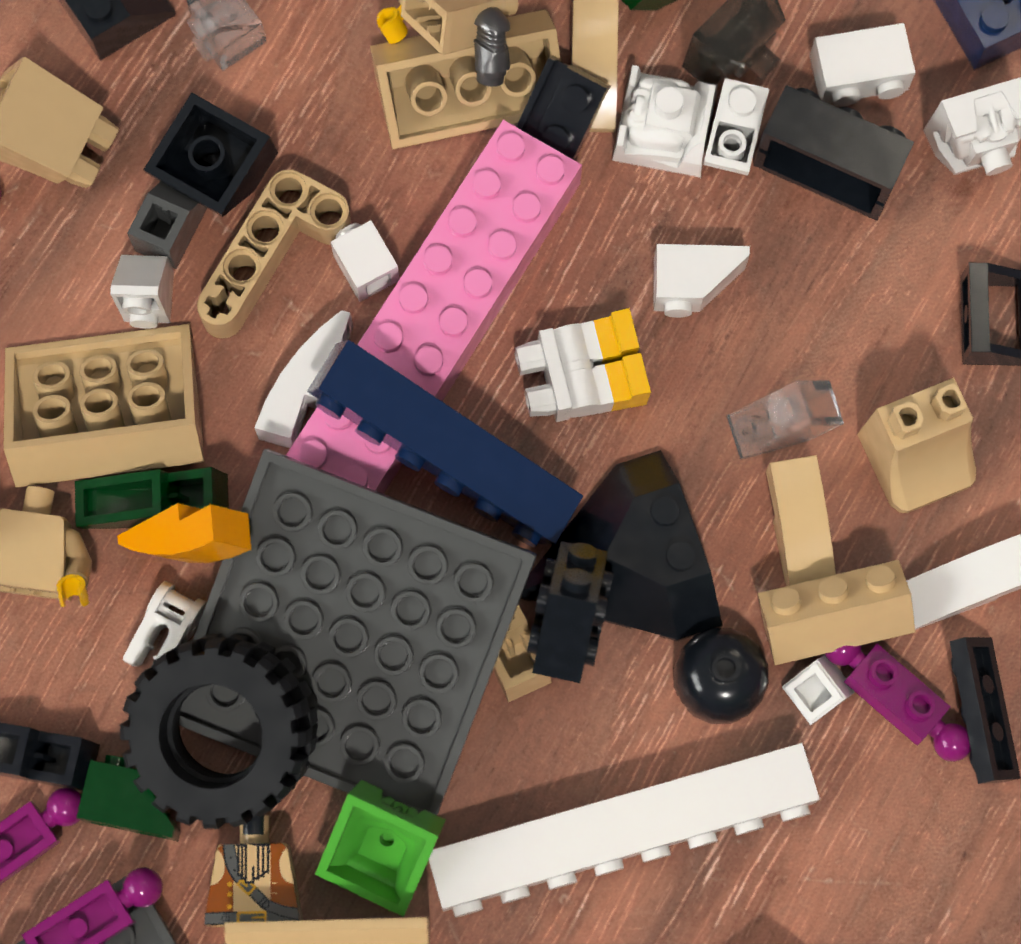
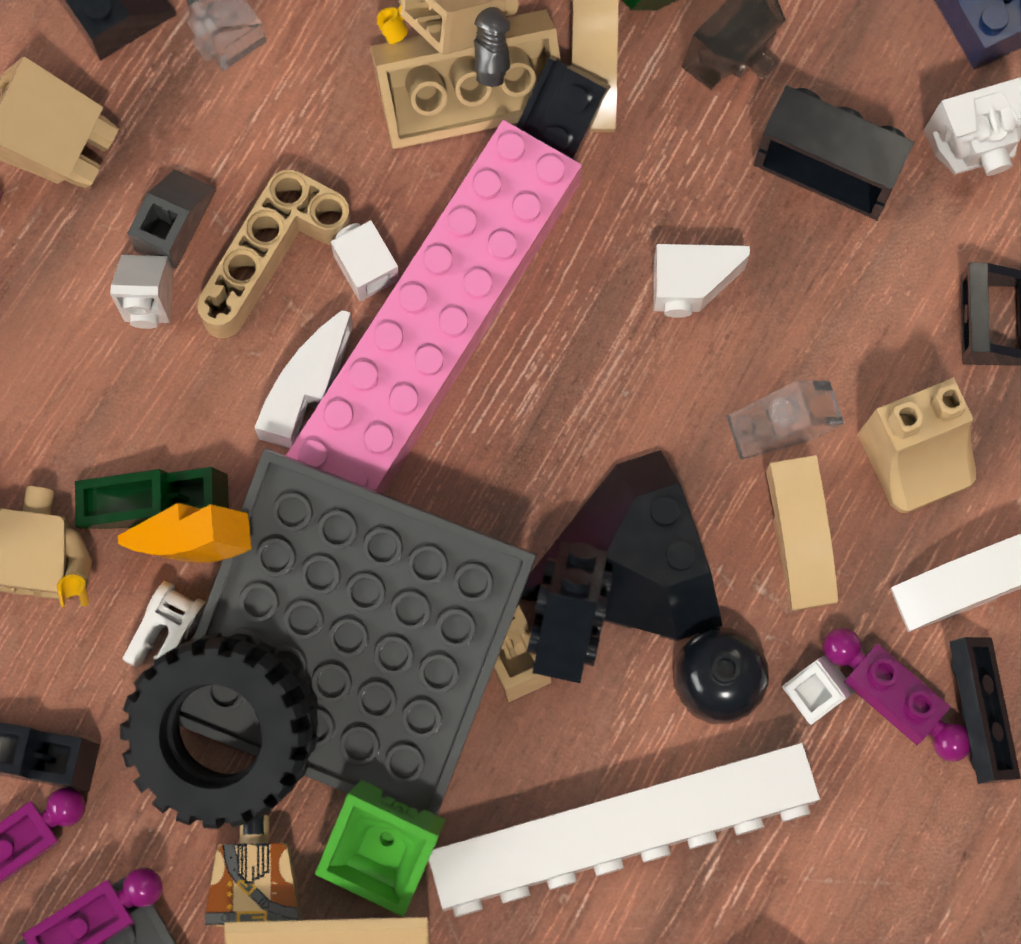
tan slope [4,324,204,487] -> none
dark green slope [76,755,181,842] -> none
black slope [143,93,278,217] -> none
dark blue brick [307,339,583,547] -> none
white hips [514,308,651,422] -> none
white brick [612,65,717,177] -> none
white slope [703,78,769,176] -> none
tan brick [758,560,915,665] -> none
white brick [809,23,916,107] -> none

